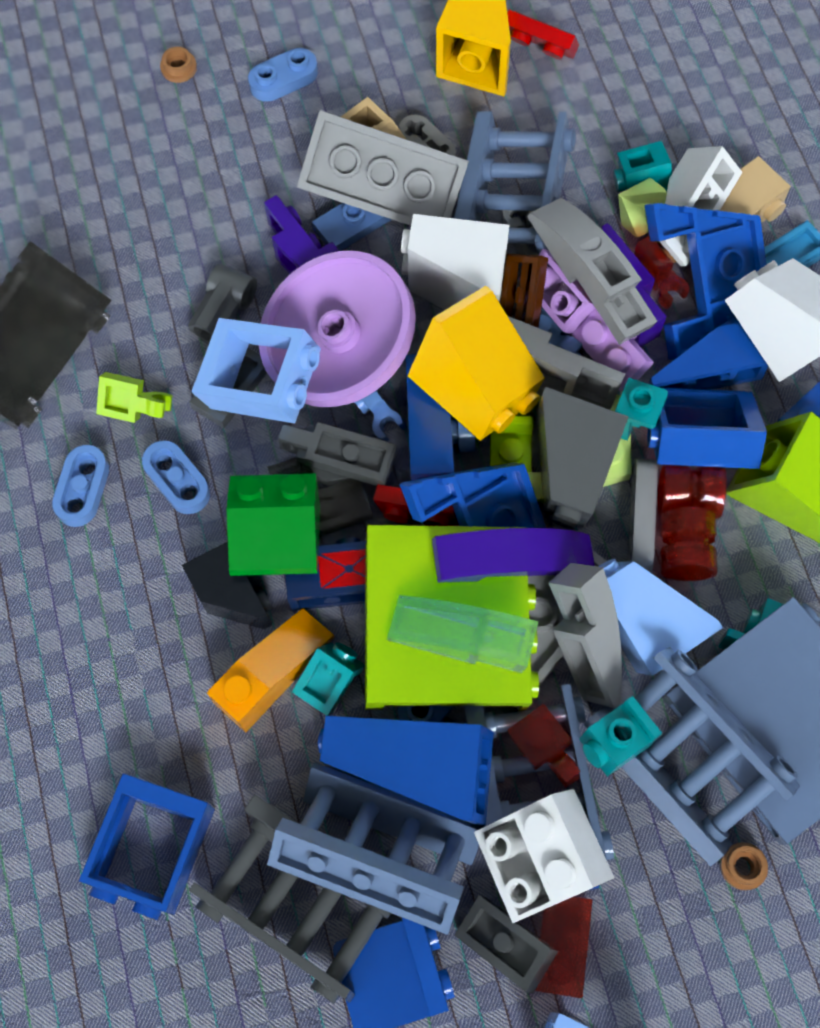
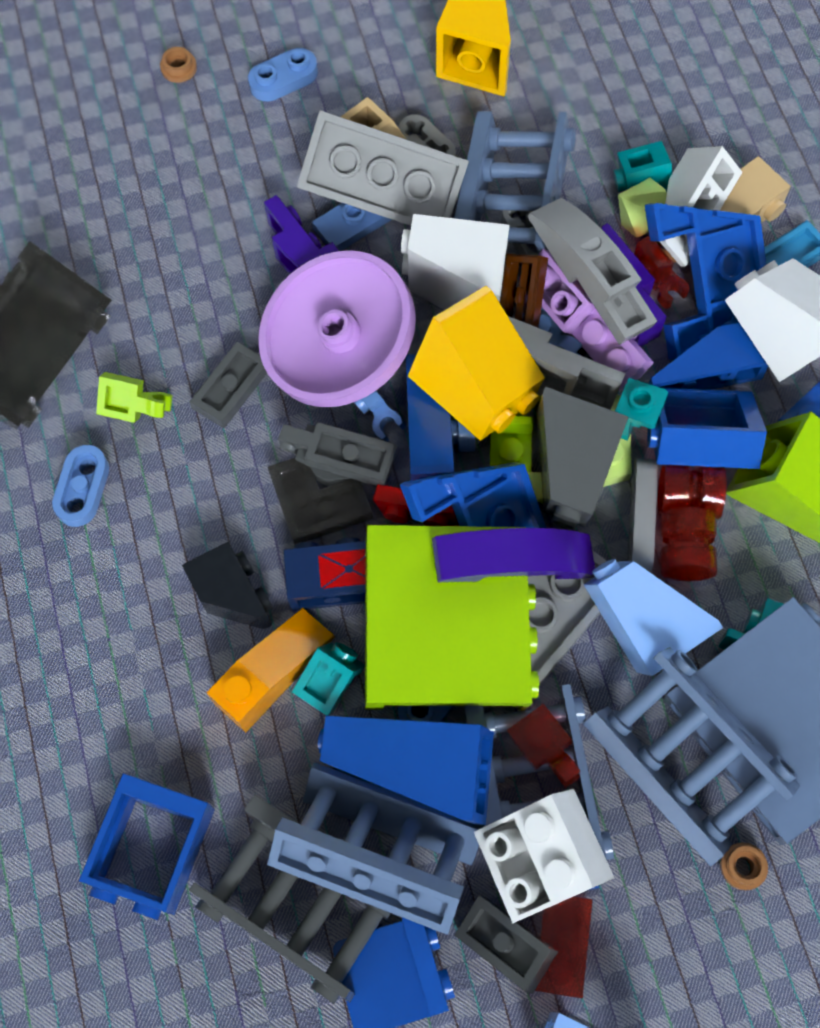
medium blue plate [142,441,210,514] -> none
dark grey piece [188,264,257,343] -> none
light blue window [192,318,321,423] -> none
green slope [226,473,320,576] -> none
clear light blue slope [387,595,538,673] -> none
red plate [507,9,579,60] -> none
light grey slope [548,563,622,708] -> none
teal brick [579,696,662,777] -> none

